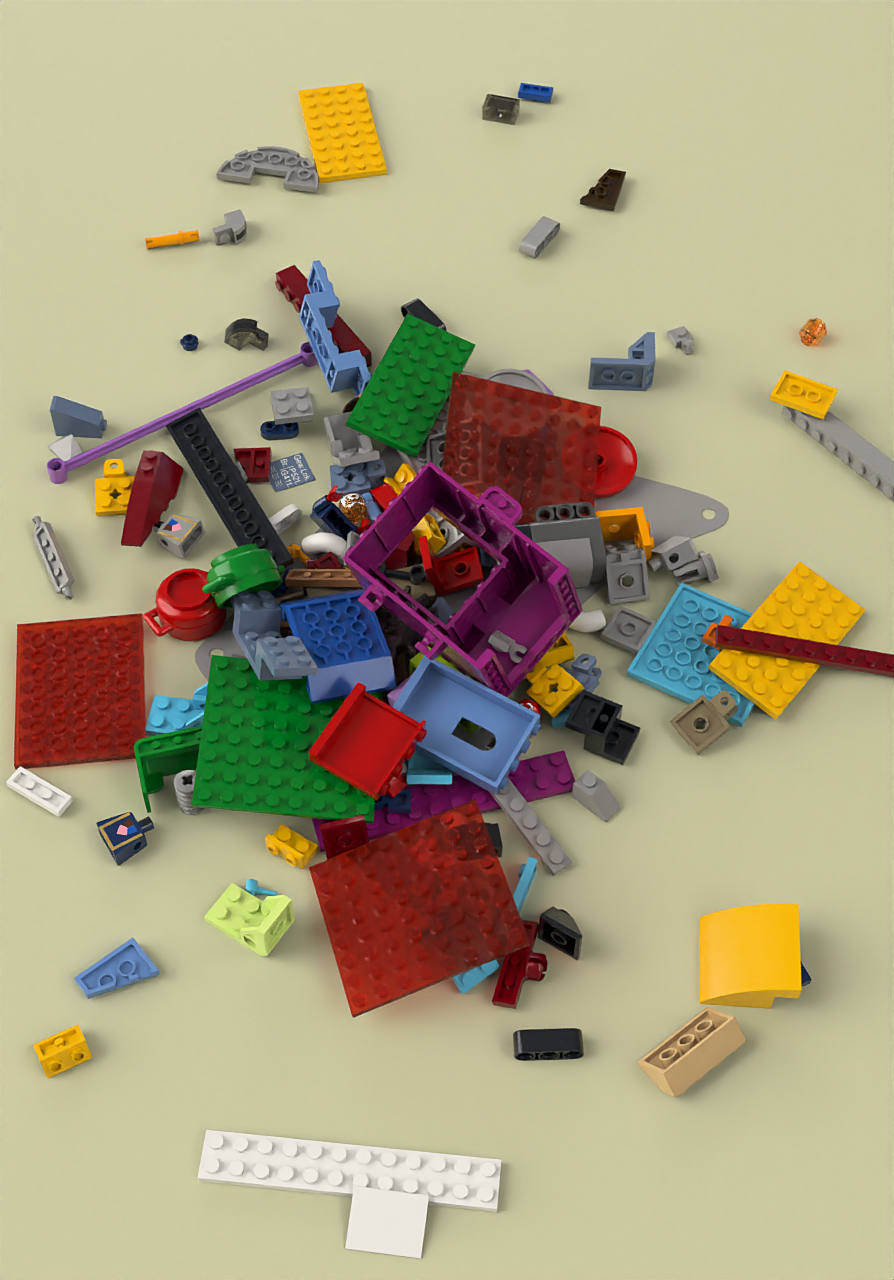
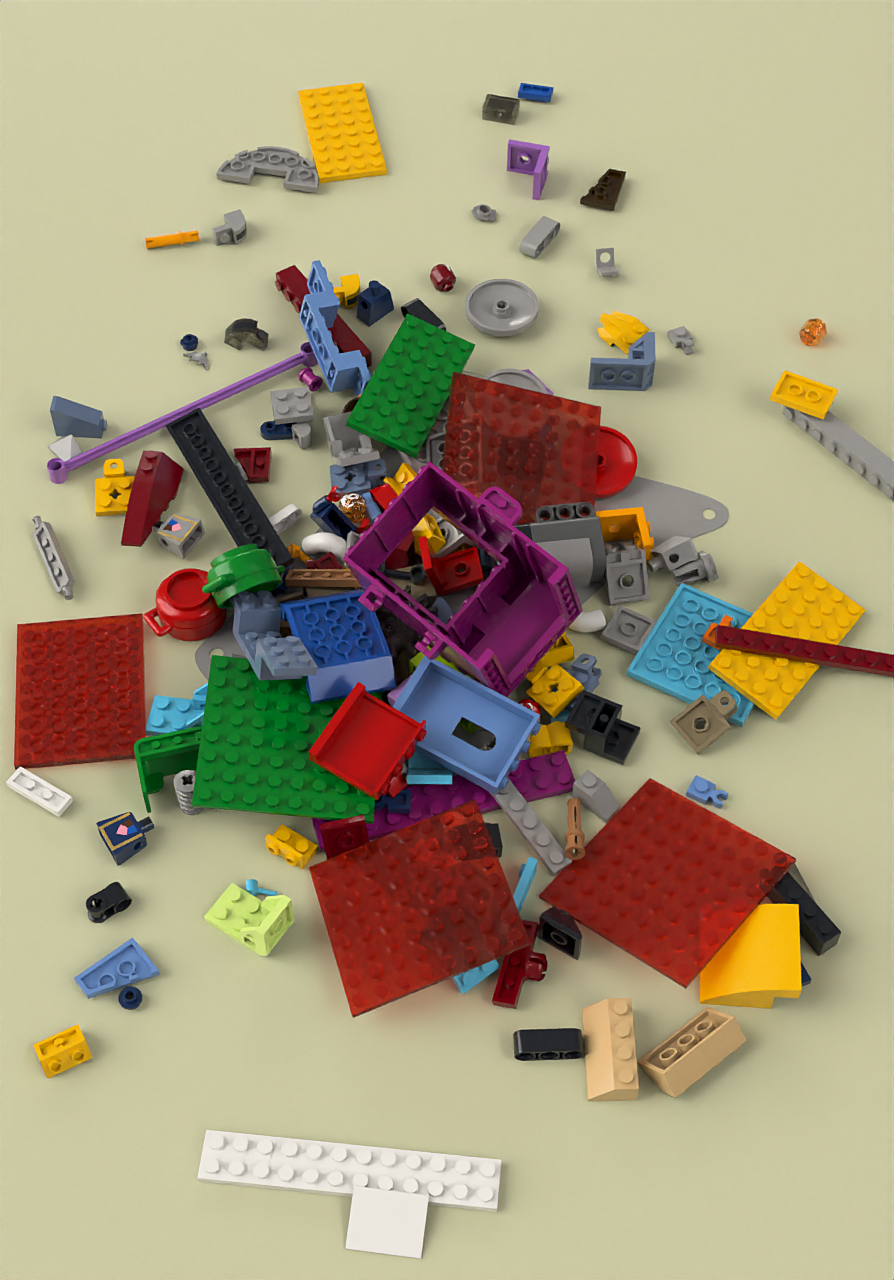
sand blue sticker [269,453,315,492] -> none
light grey plate [488,630,527,663] -> none
none -> black piece [86,882,132,923]
none -> dark blue plate [118,986,142,1010]
none -> light grey piece [183,351,208,370]
none -> light grey brick [292,422,312,450]
none -> magenta bush [298,367,323,392]
none -> yellow brick [333,274,361,310]
none -> dark blue torso [356,280,394,327]
none -> dark red head [430,264,456,292]
none -> light grey dish [465,279,539,336]
none -> light grey animal [472,204,496,222]
none -> medium lavender bracket [507,139,550,200]
none -> yellow brick [528,721,573,758]
none -> clear red baseplate [539,778,796,989]
none -> medium nougat pin [565,798,585,860]
none -> tan slope [582,998,639,1101]
none -> light grey bracket [596,247,619,277]
none -> yellow plate [597,311,650,355]
none -> medium blue plate [686,775,728,809]
none -> black wedge [760,863,841,956]

